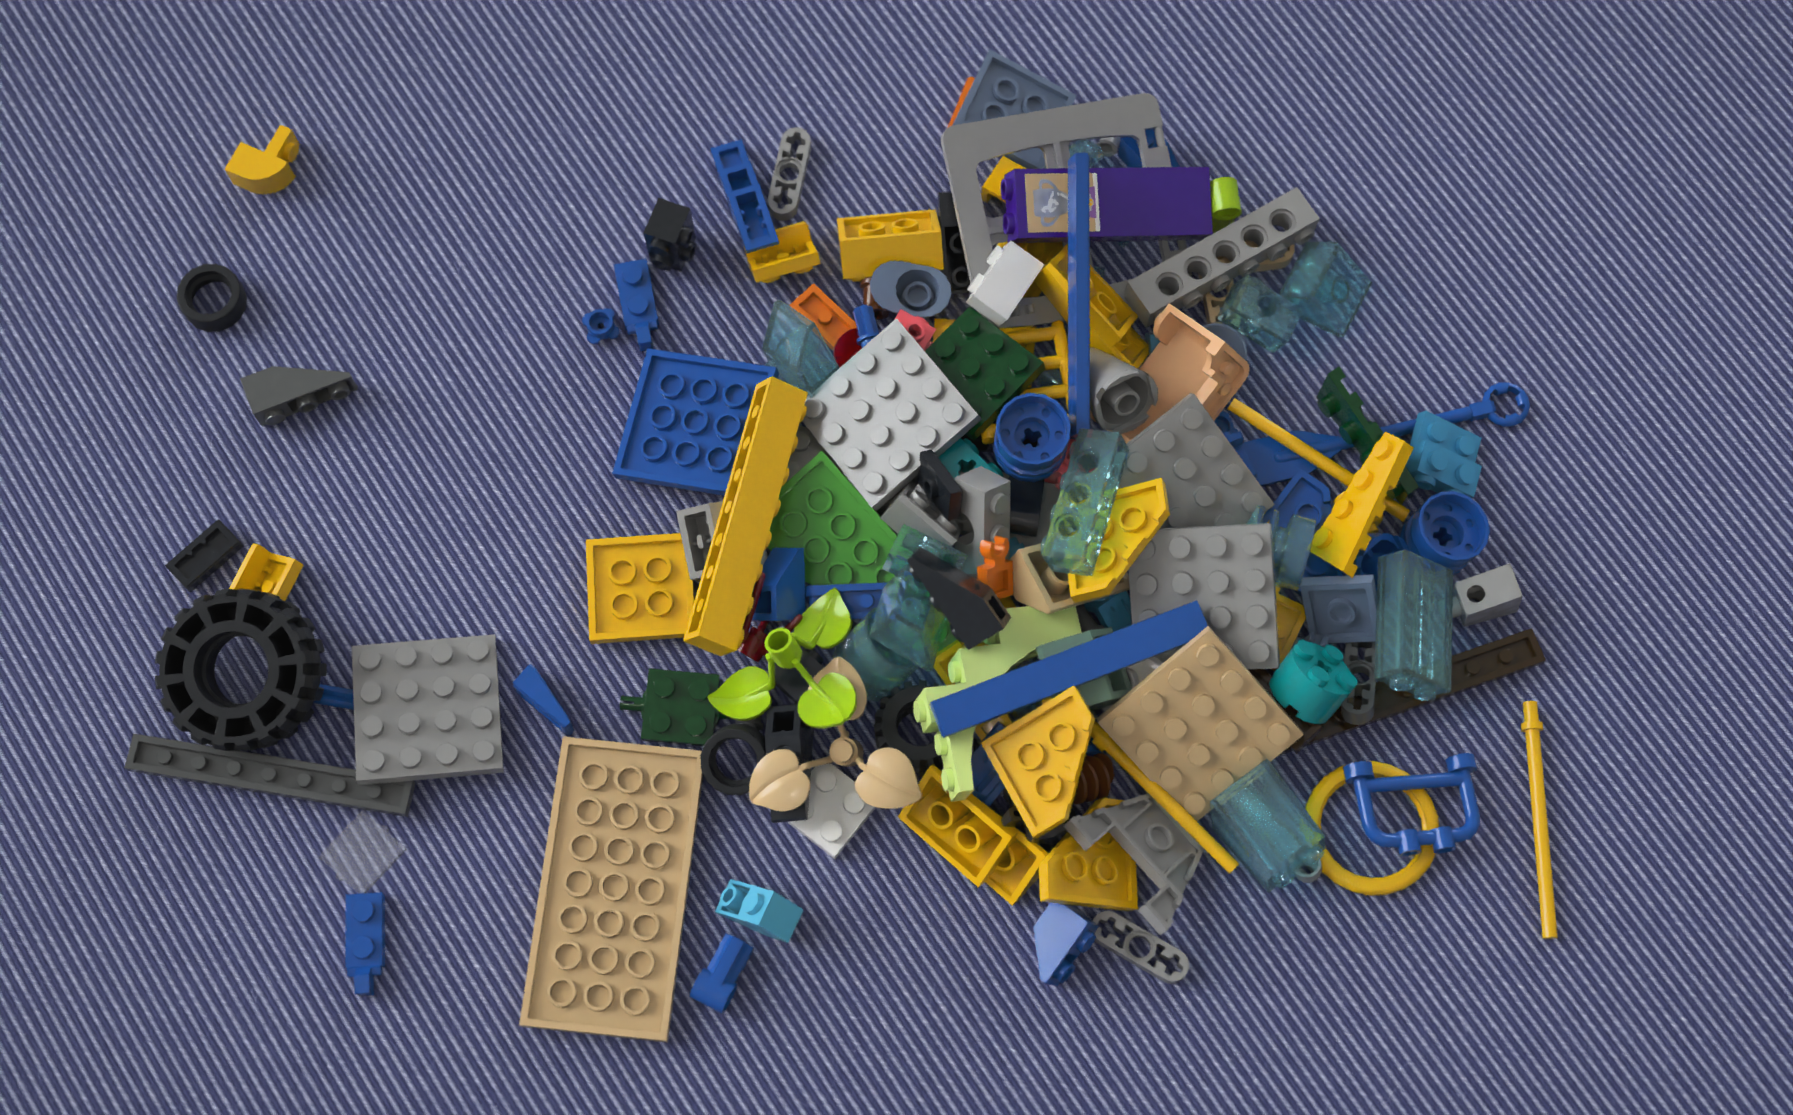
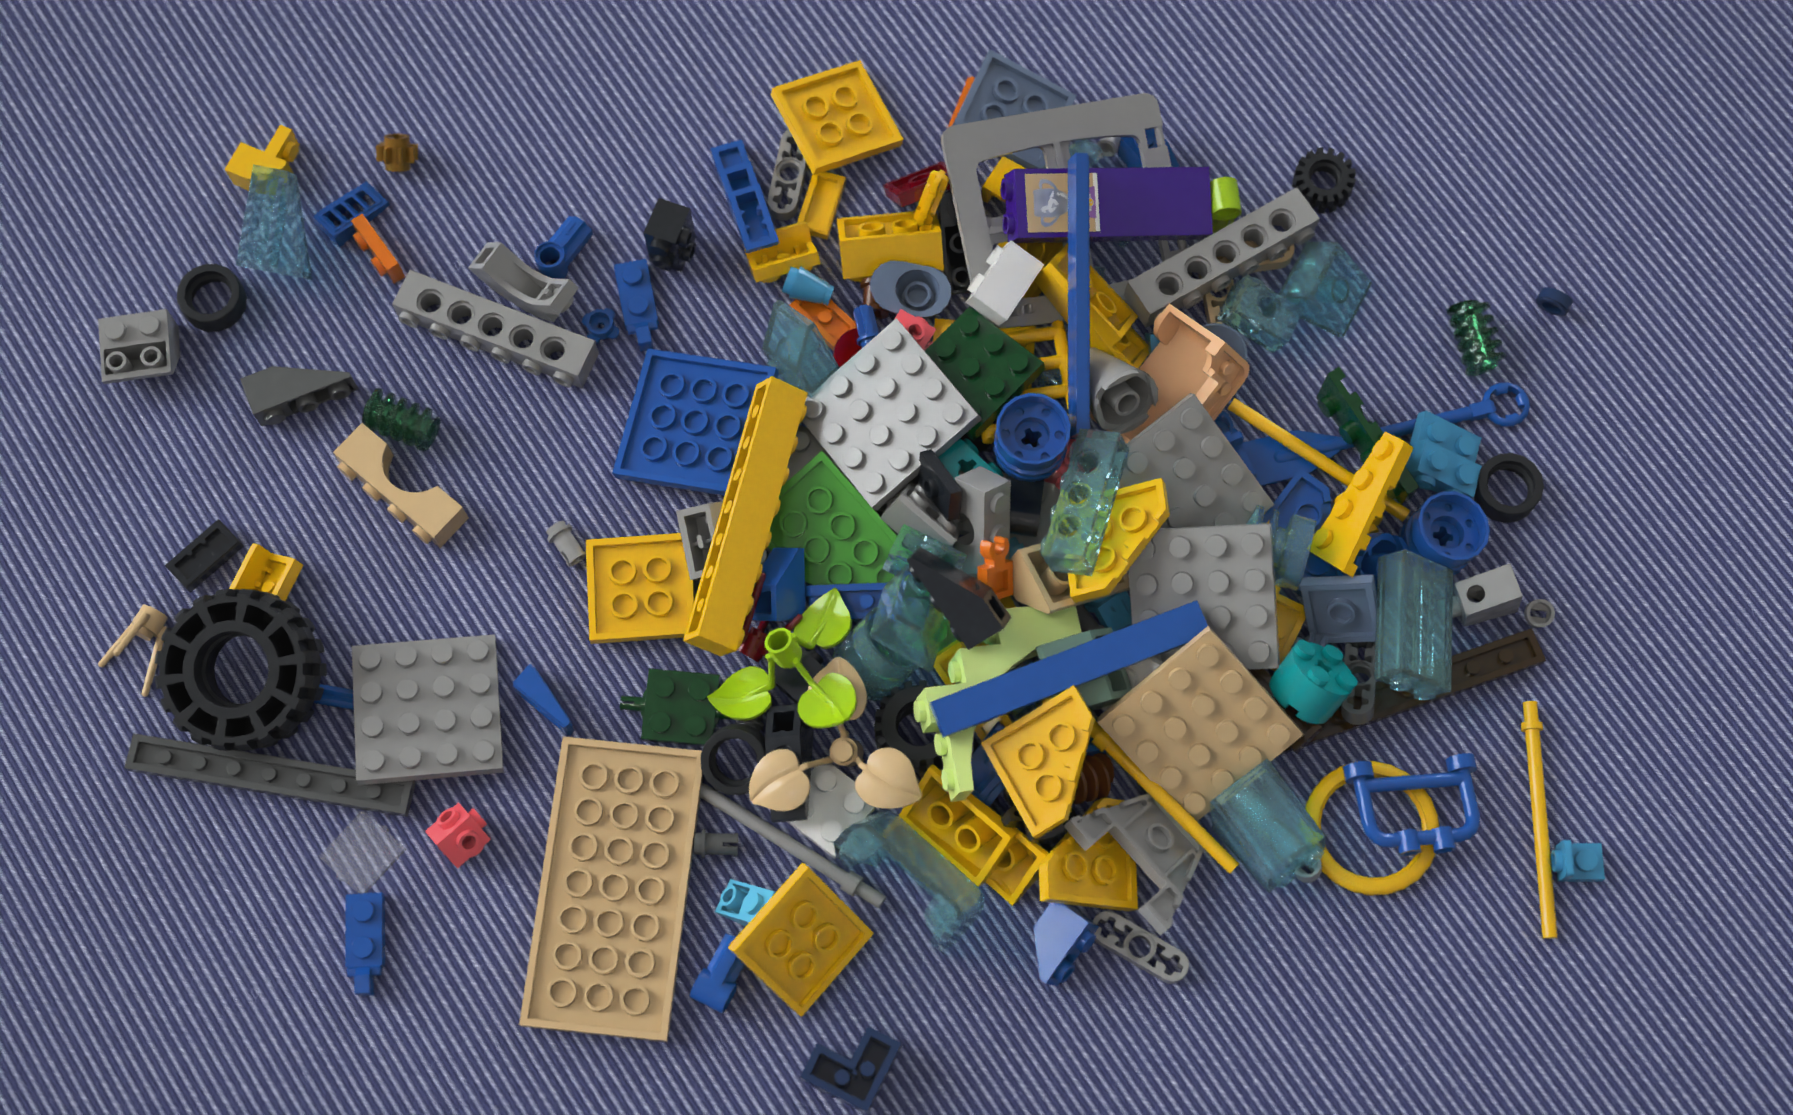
none -> light grey slope [98,309,181,384]
none -> tan plant [98,604,168,697]
none -> clear light blue wedge [236,164,312,280]
none -> blue slope [313,181,389,248]
none -> tan arch [333,423,469,548]
none -> orange plate [351,214,405,284]
none -> clear green piece [362,388,441,451]
none -> pearl gold gear [376,133,418,172]
none -> light grey brick [392,270,599,388]
none -> coral brick [425,802,491,869]
none -> light grey arch [468,242,579,322]
none -> blue piece [534,216,593,279]
none -> light grey pin [546,521,586,567]
none -> dark grey pin [694,829,738,858]
none -> light grey bar [700,783,887,909]
none -> yellow plate [727,863,874,1017]
none -> yellow plate [771,60,904,176]
none -> dark azure cone [782,266,835,306]
none -> yellow tile [797,172,846,240]
none -> dark blue brick [800,1026,902,1115]
none -> clear light blue windscreen [833,810,985,956]
none -> dark red plate [883,161,950,207]
none -> yellow axle [913,170,949,226]
none -> black tyre [1292,147,1356,213]
none -> piece [1446,300,1507,376]
none -> black tyre [1474,453,1544,523]
none -> light grey hinge [1524,599,1555,628]
none -> dark blue tile [1536,287,1573,316]
none -> dark azure bracket [1551,840,1605,882]

